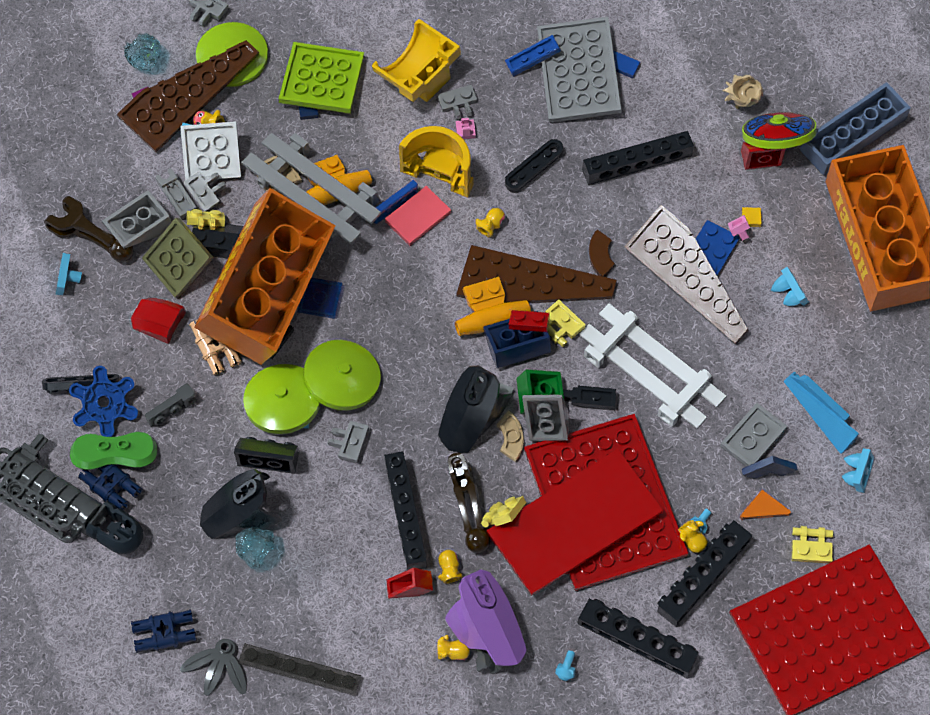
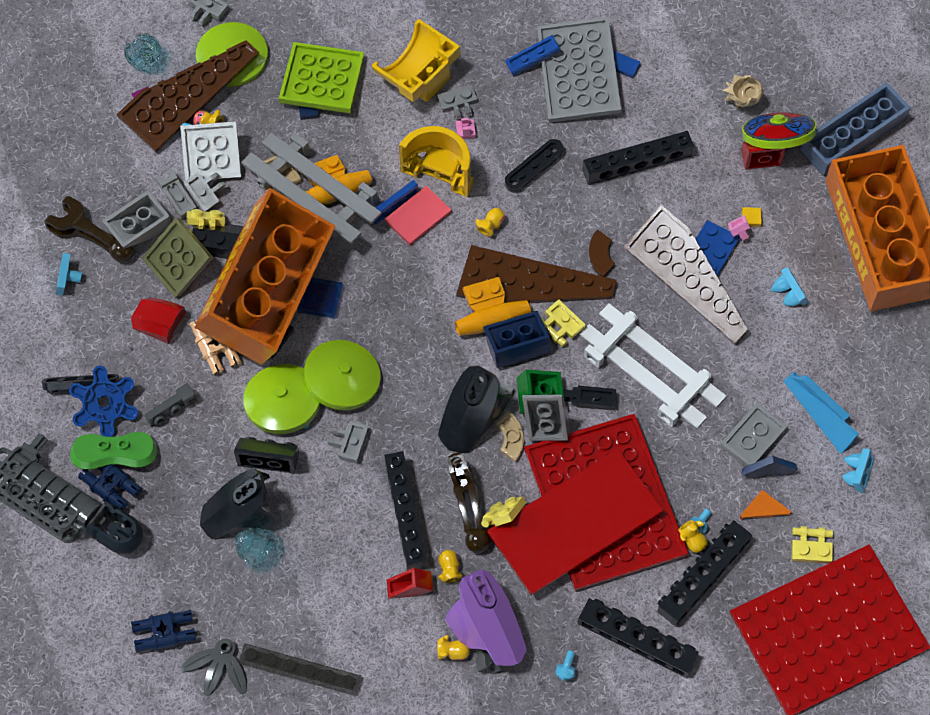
red plate [509,310,550,332] -> none

